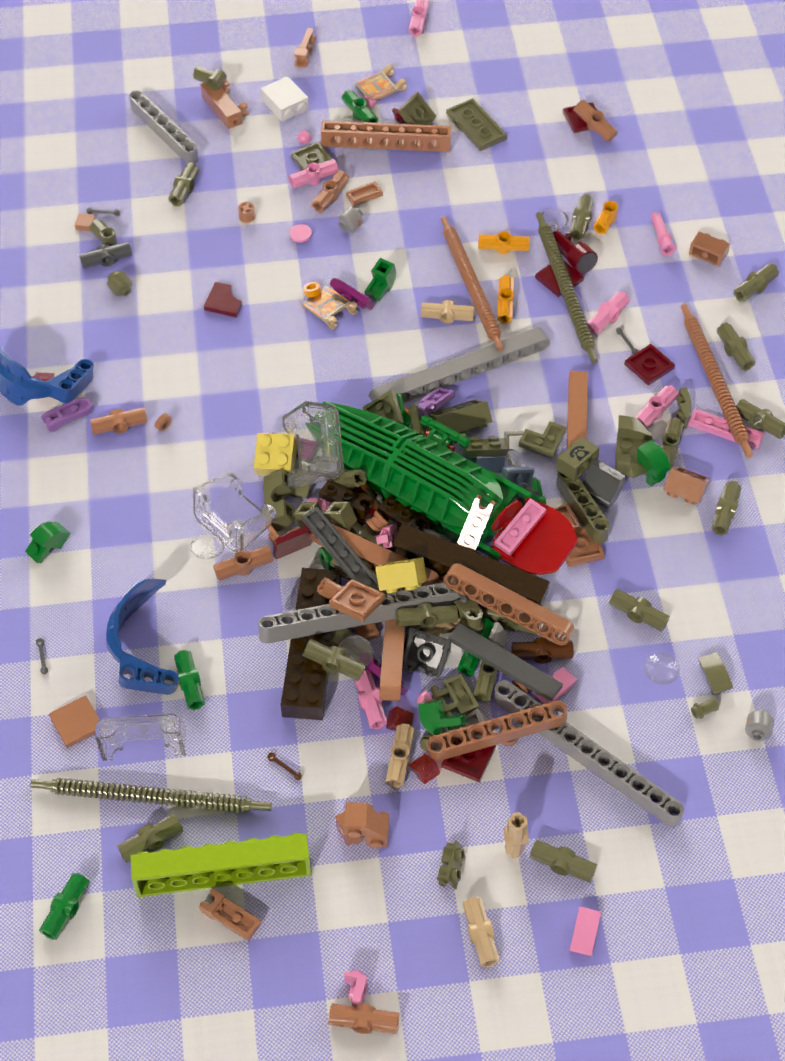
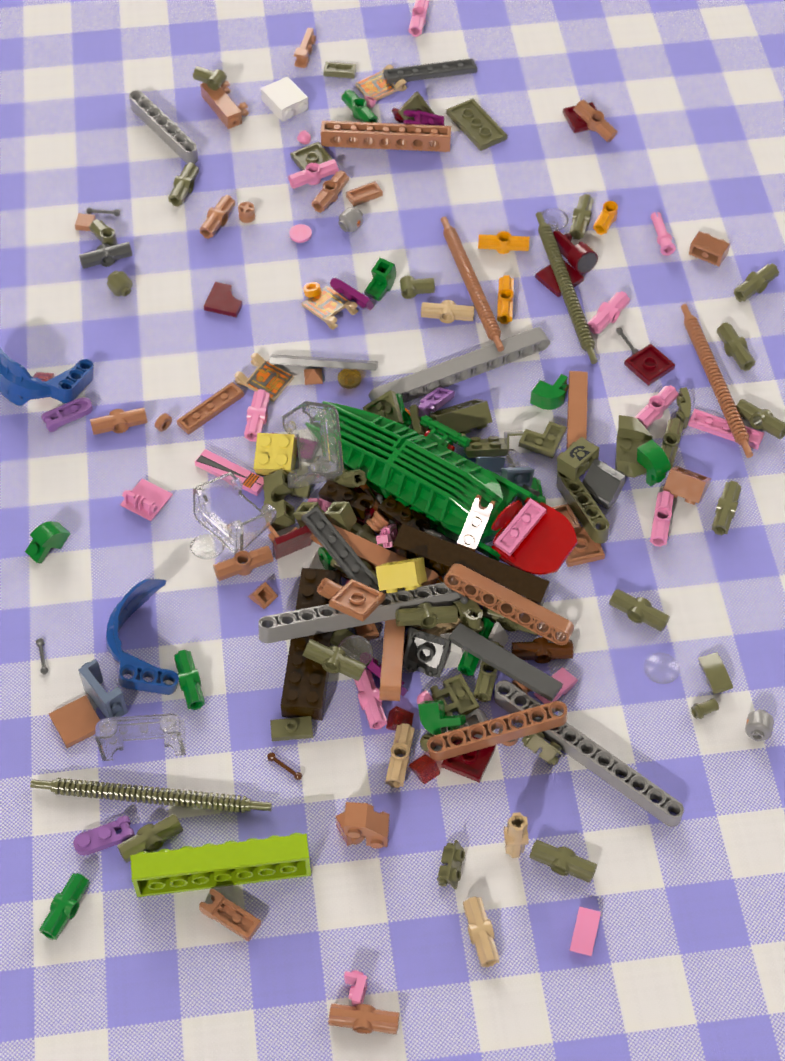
none -> medium lavender plate [73,816,135,856]
none -> sand blue panel [78,659,128,723]
none -> bright pink hinge [120,479,173,521]
none -> nougat tile [176,382,244,435]
none -> bright pink tile [195,449,264,496]
none -> nougat piece [199,195,235,239]
none -> flag [235,353,294,402]
none -> bright pink piece [244,389,270,442]
none -> nougat slope [248,582,278,609]
none -> tile [269,354,378,371]
none -> olive plate [270,716,313,742]
none -> nougat slope [304,368,323,385]
none -> olive plate [323,62,356,79]
none -> clear yellow piece [337,369,361,389]
none -> dark grey tile [383,58,477,84]
none -> olive piece [400,276,435,299]
none -> magenta hinge [403,110,444,126]
none -> olive hinge [522,732,565,766]
none -> green brick [530,374,569,410]
none -> bright pink piece [650,491,674,547]

